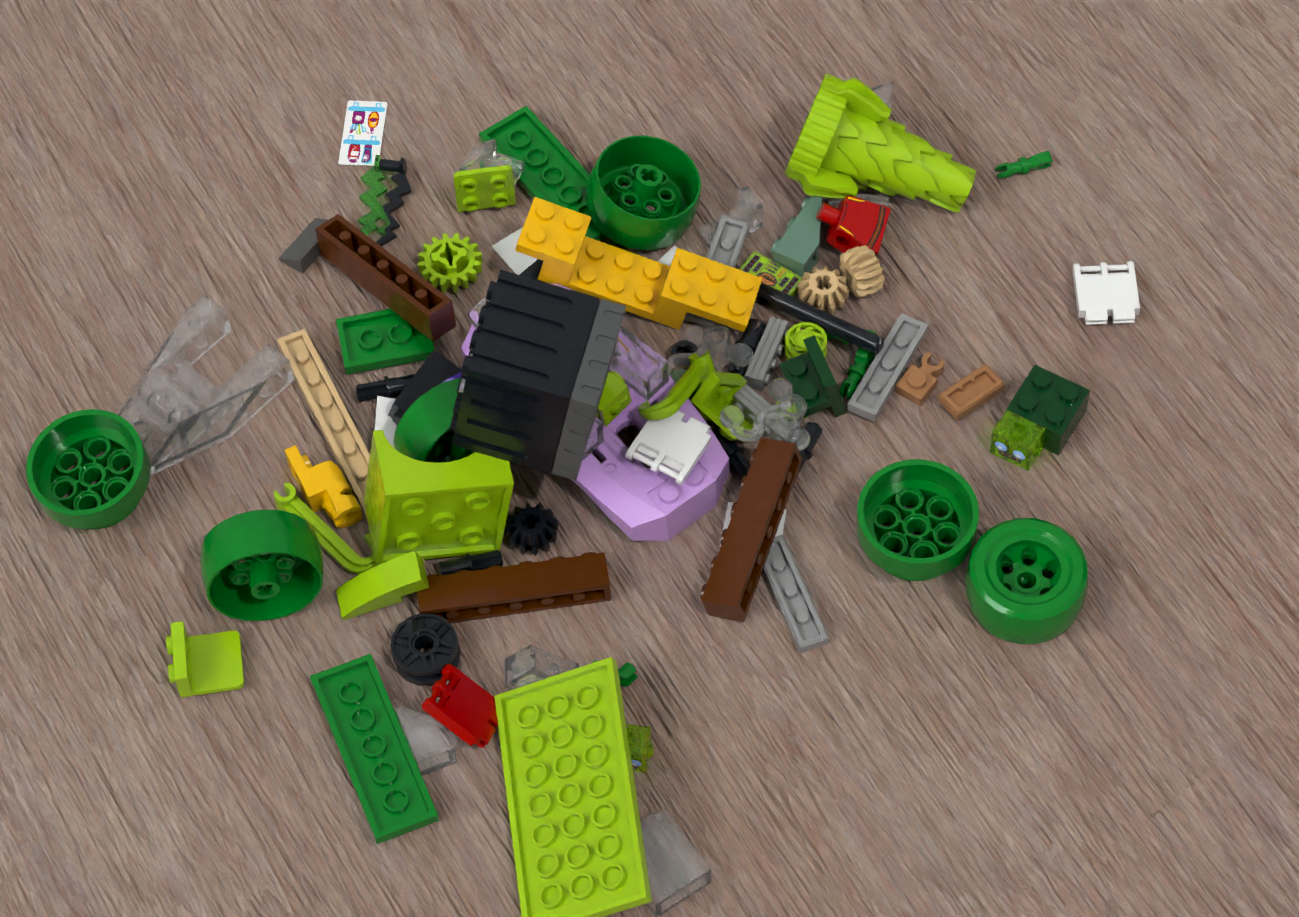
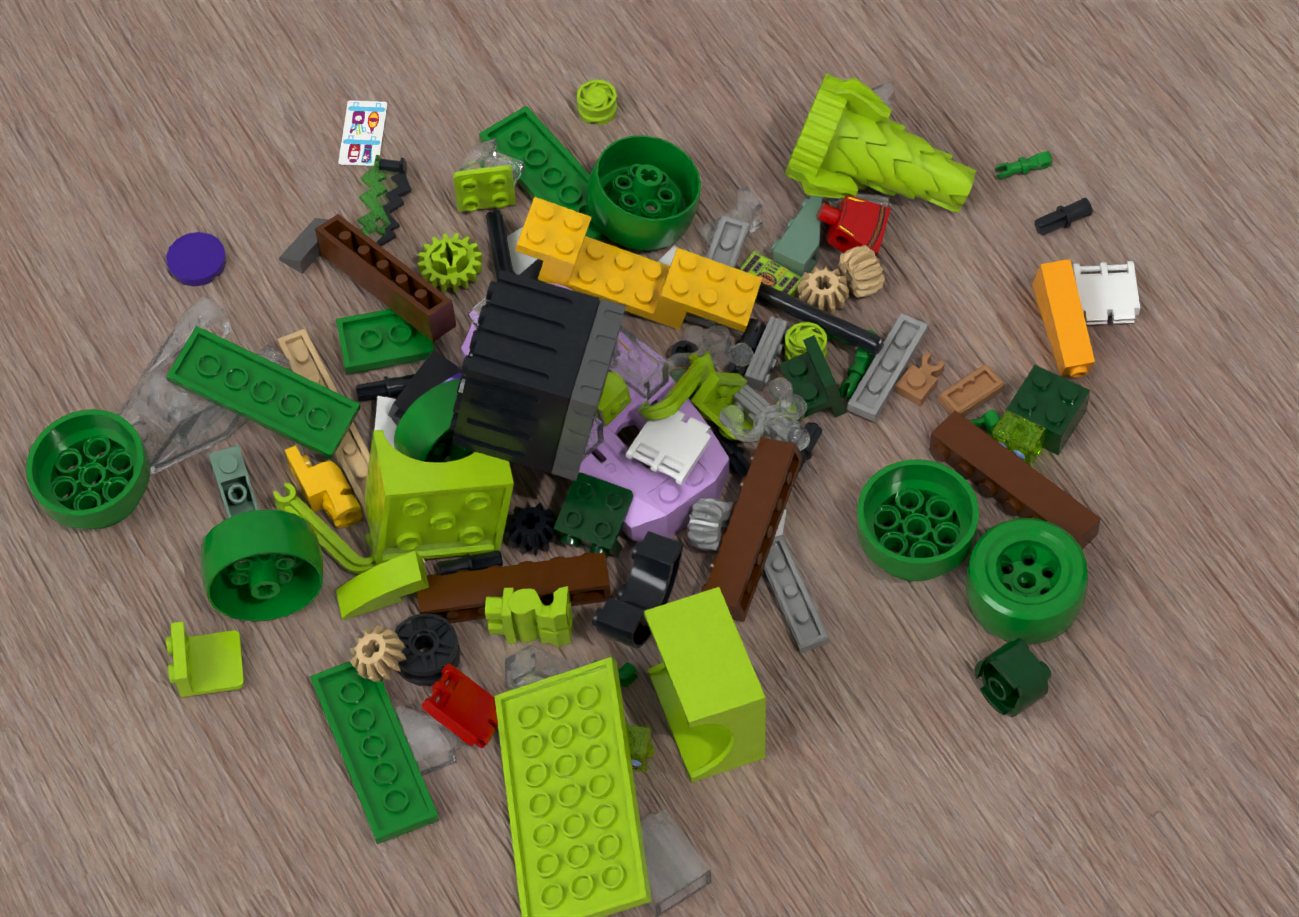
none -> dark purple tile [166,232,227,286]
none -> green plate [166,326,360,460]
none -> sand green slope [209,445,259,518]
none -> tan gear [350,625,406,683]
none -> lime hips [485,586,573,648]
none -> black axle [486,210,513,280]
none -> dark green bracket [553,472,634,559]
none -> lime wheel [576,79,618,125]
none -> black brick [592,531,683,649]
none -> lime container [644,587,766,783]
none -> light grey gear [687,497,731,551]
none -> reddish brown brick [929,411,1101,550]
none -> green hand [969,410,1003,434]
none -> dark green brick [975,638,1052,717]
none -> light orange slope [1032,259,1095,378]
none -> black axle [1034,197,1093,235]

